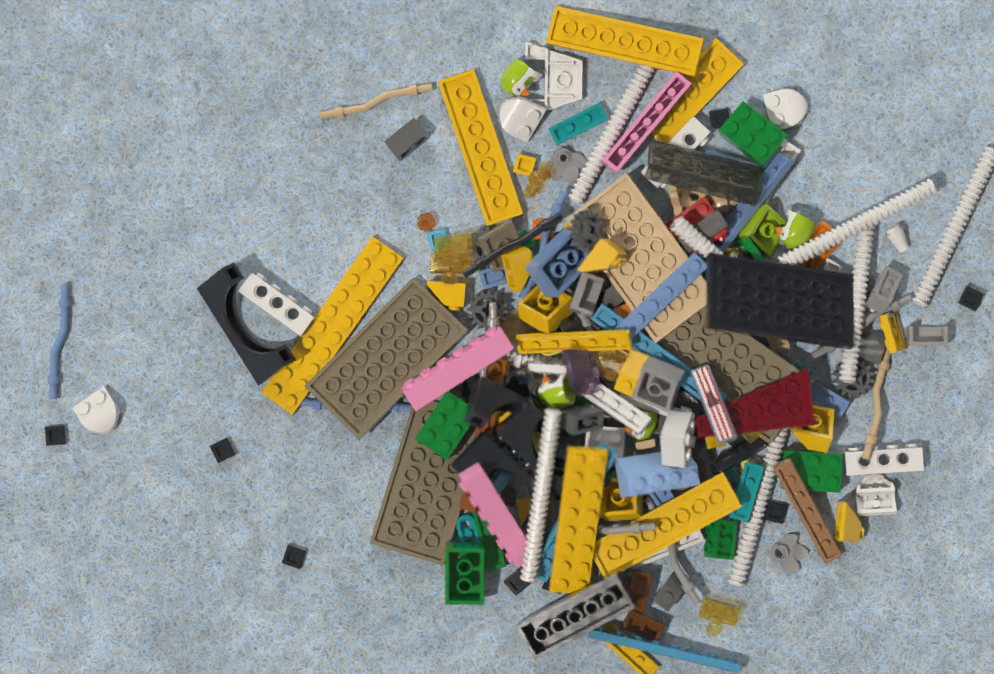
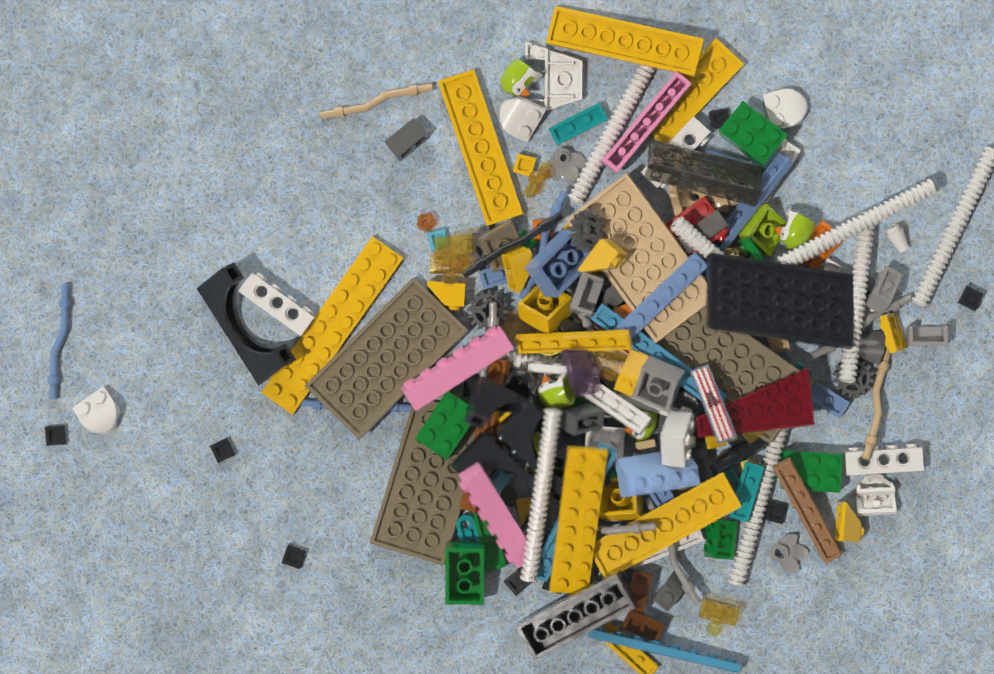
yellow slope [790,405,834,453] -> none

